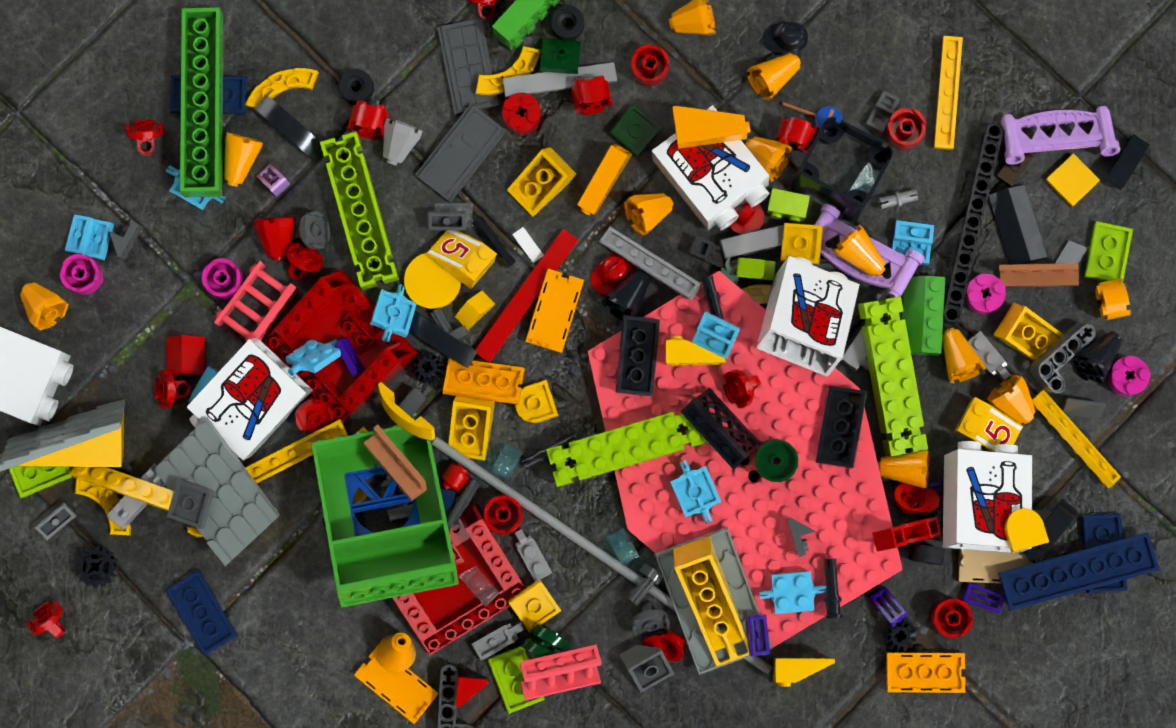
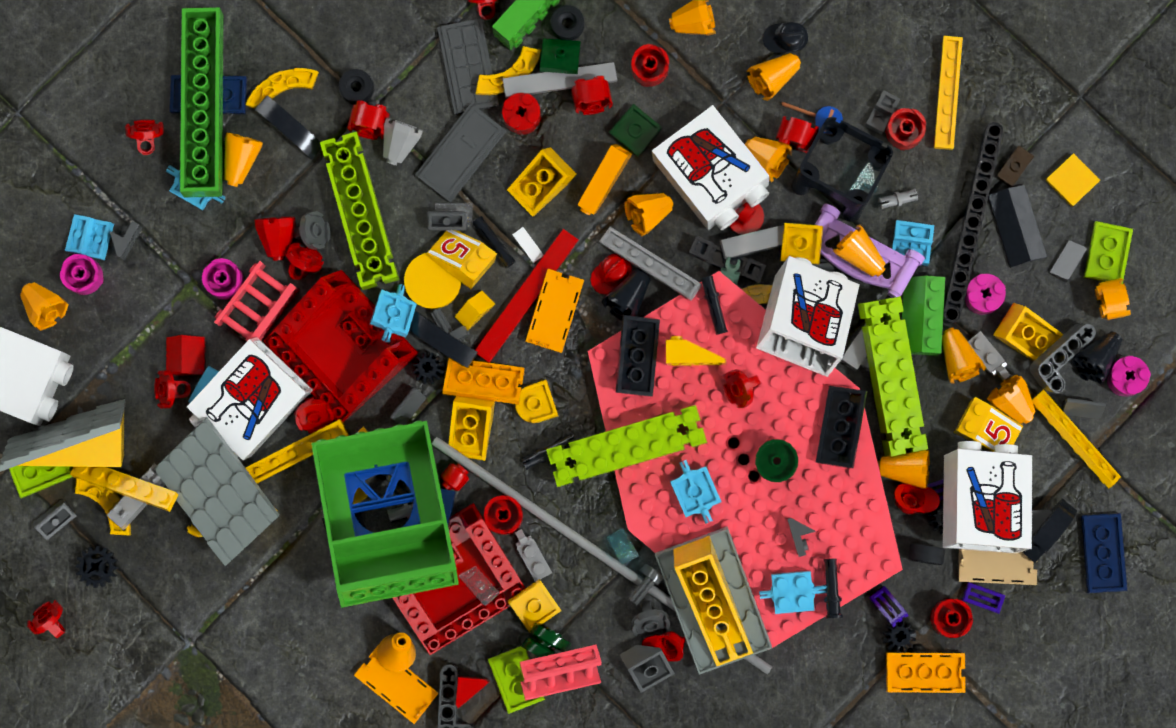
dark blue tile [165,570,239,656] -> none
dark grey plate [167,479,214,529] -> none
lavender slope [257,163,290,197] -> none
medium azure plate [286,339,341,376] -> none
dark purple tile [335,337,365,377] -> none
nougat fence [364,425,427,501] -> none
yellow slope [378,382,435,440] -> none
dark grey axle [447,479,479,528] -> none
light grey hinge [472,622,525,661] -> none
clear light blue slope [491,443,523,479] -> none
light orange slope [673,106,750,149] -> none
black fence [680,387,762,470] -> none
medium azure slope [692,311,740,360] -> none
lime slope [736,258,776,280] -> none
dark purple tile [746,614,770,656] -> none
lime brick [767,188,810,223] -> none
yellow slope [773,658,835,687] -> none
red arch [872,516,942,552] -> none
dark blue plate [998,532,1160,611] -> none
nougat fence [999,263,1079,287] -> none
lavender piece [1001,106,1120,165] -> none
yellow tile [1005,508,1049,553] -> none
black slope [1104,134,1150,190] -> none

